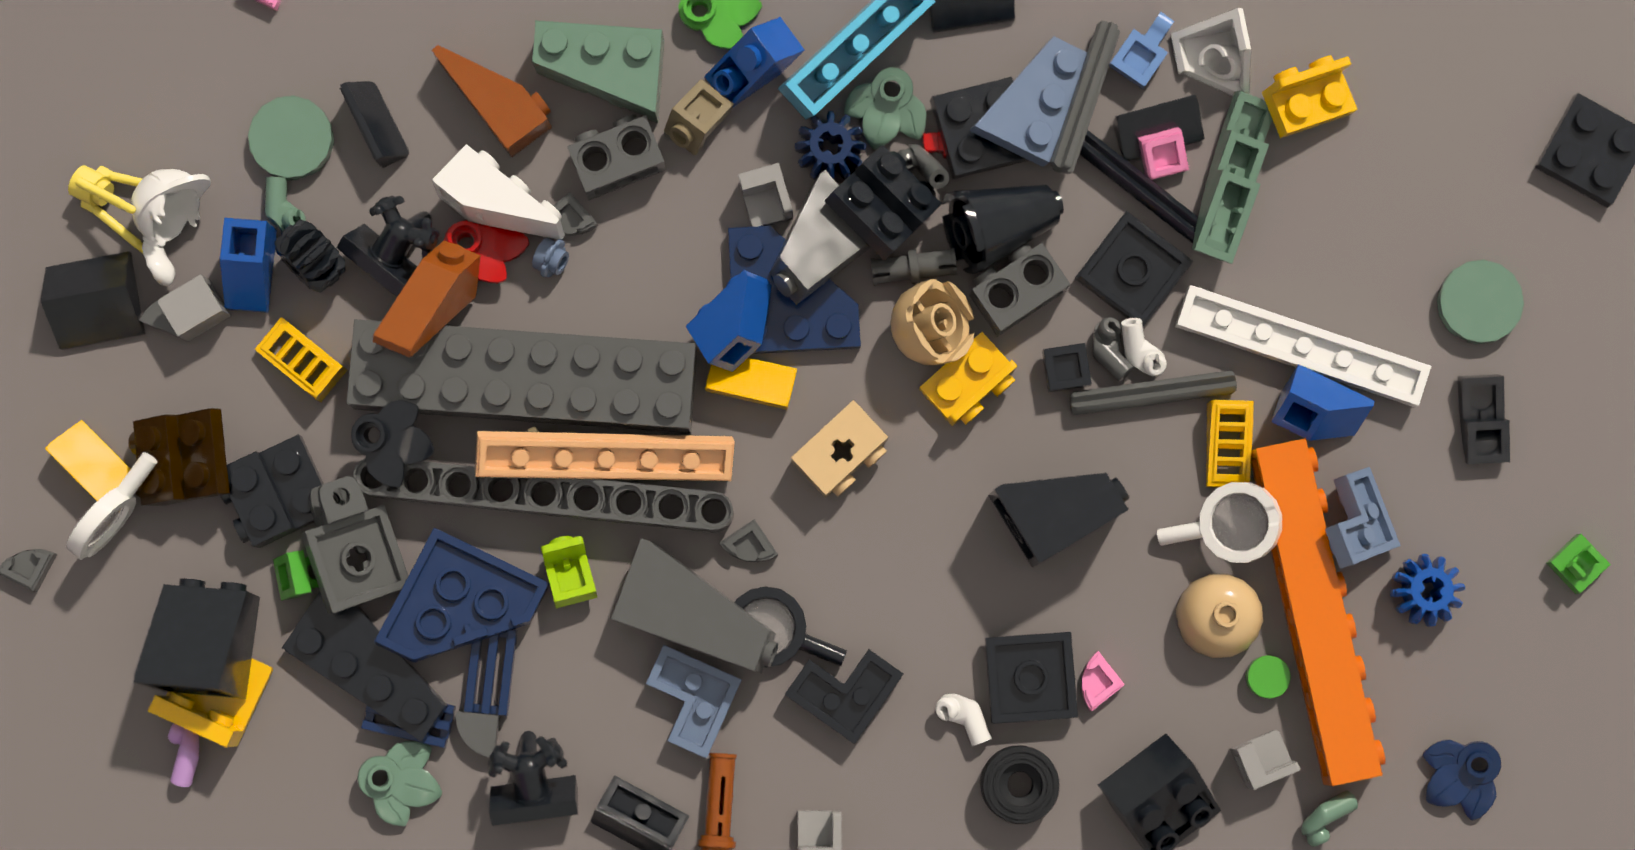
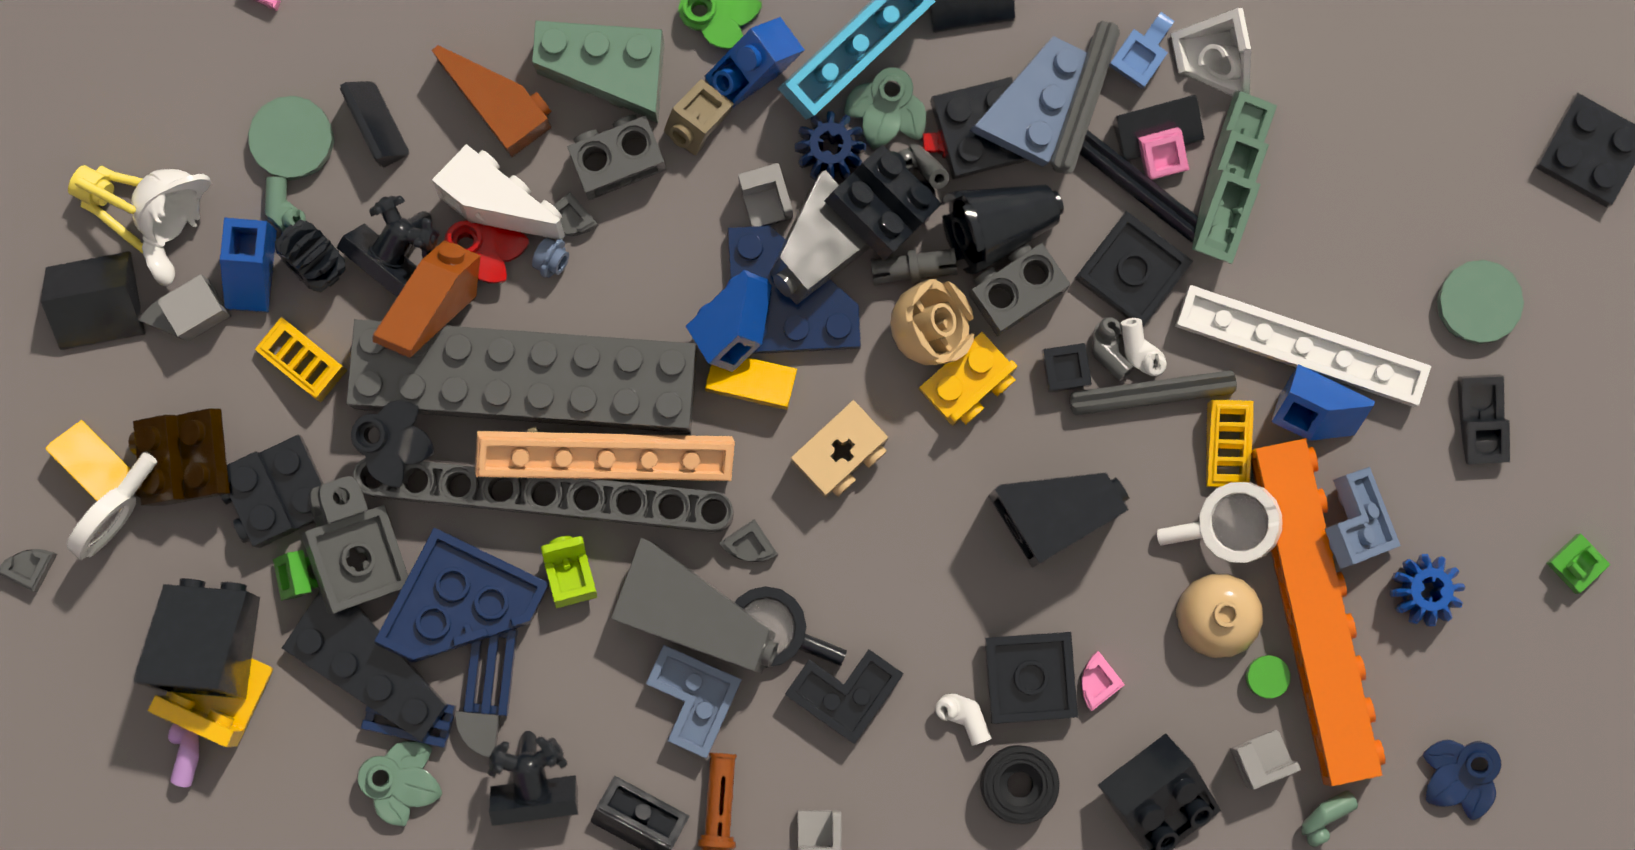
yellow bracket [1261,55,1358,138] -> none

